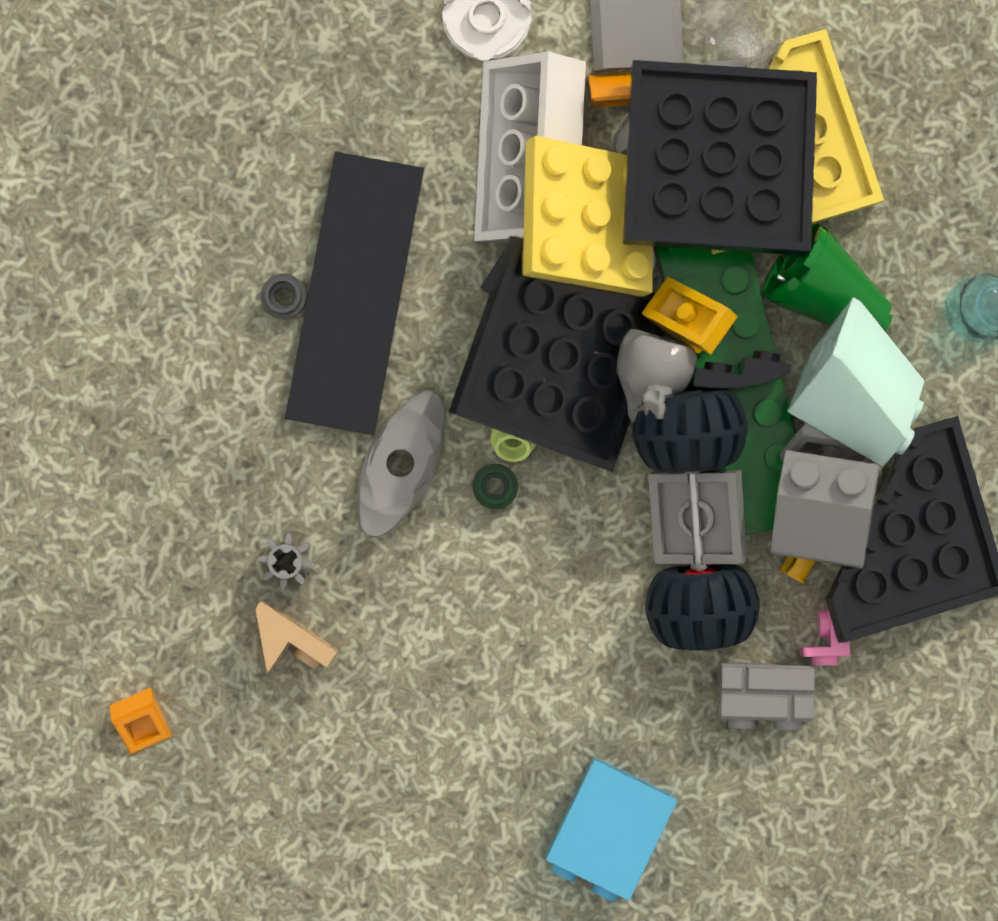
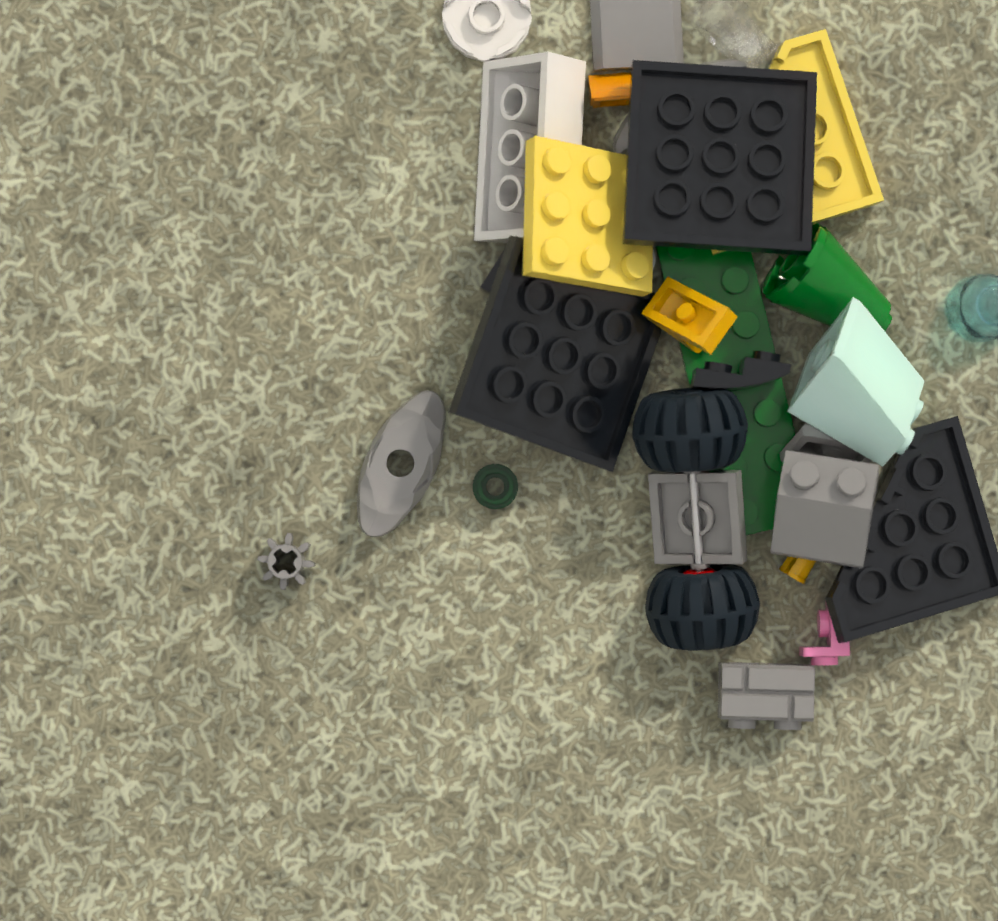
light orange slope [109,687,172,755] -> none
tan slope [255,600,340,673] -> none
dark grey plate [261,274,307,319] -> none
black tile [285,152,424,436] -> none
yellowish green plate [491,429,536,462] -> none
medium azure brick [545,756,678,902] -> none
light grey piece [617,329,697,423] -> none

